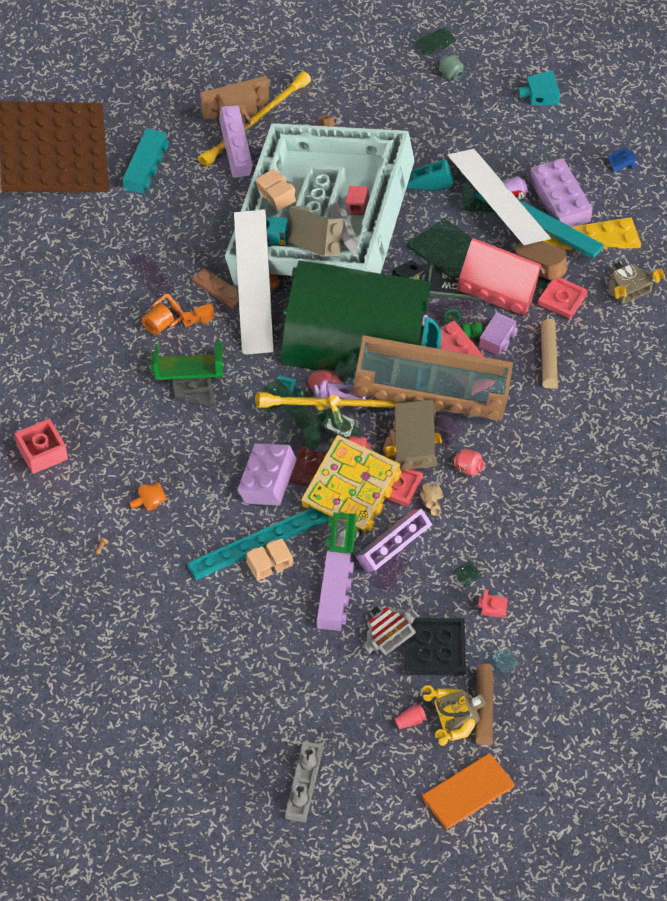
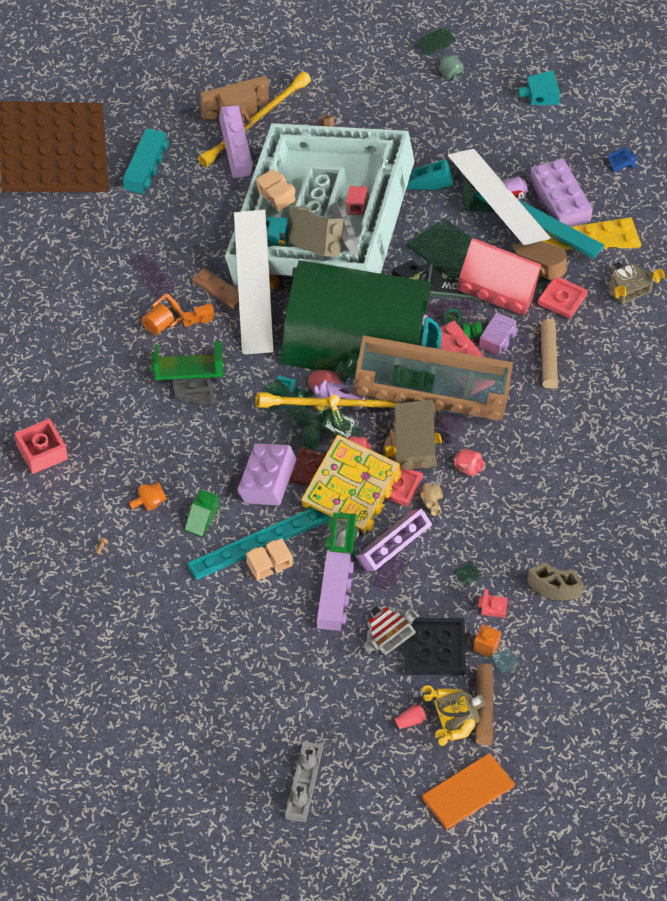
none -> green slope [185,489,219,537]
none -> clear green slope [391,365,436,393]
none -> orange brick [473,624,501,659]
none -> dark tan brick [527,562,584,601]

